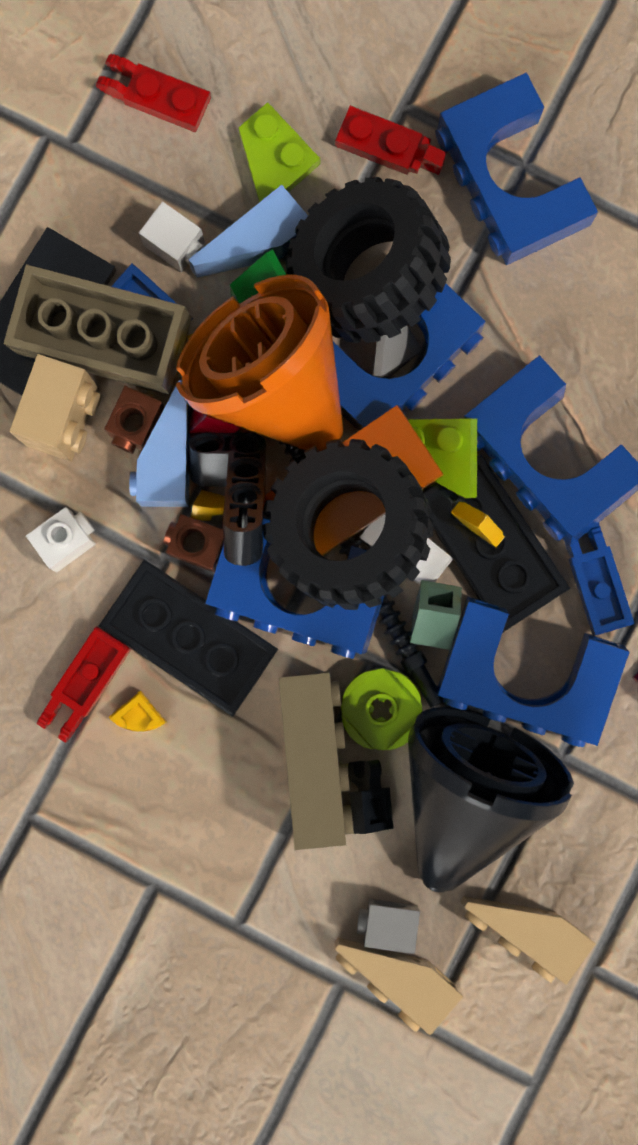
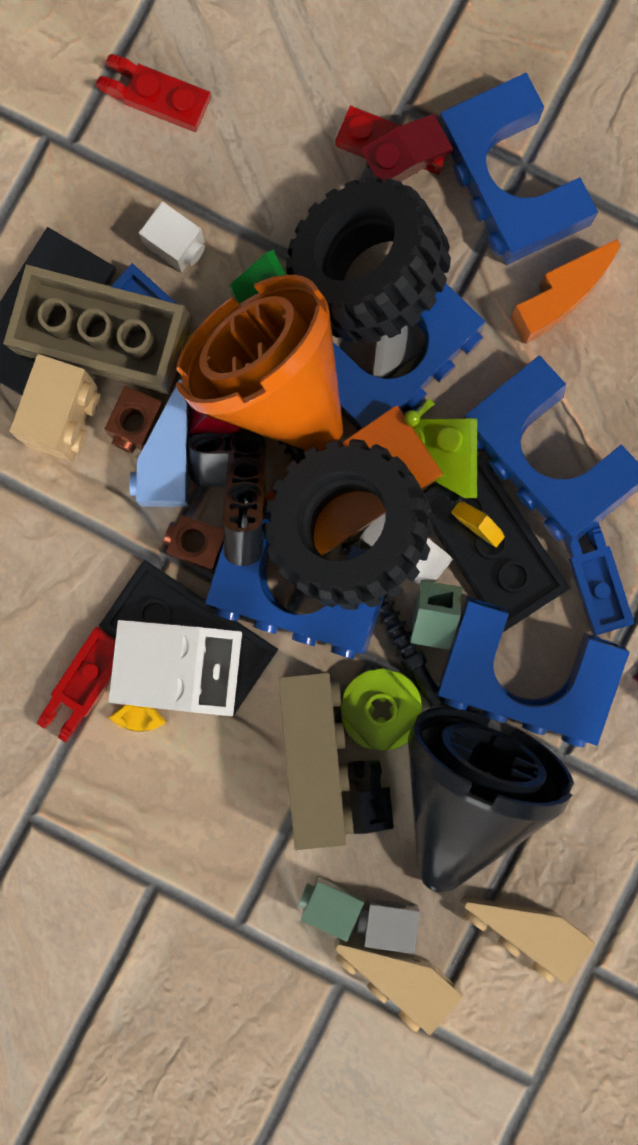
white brick [26,507,96,572] -> none
light blue slope [188,185,308,278] -> none
yellow tile [191,490,225,521] -> none
lime wing [239,102,321,202] -> none
none -> white slope [108,620,242,716]
none -> sand green brick [297,876,364,942]
none -> dark red slope [361,114,453,182]
none -> lime hinge [404,398,435,426]
none -> orange slope [511,239,621,344]

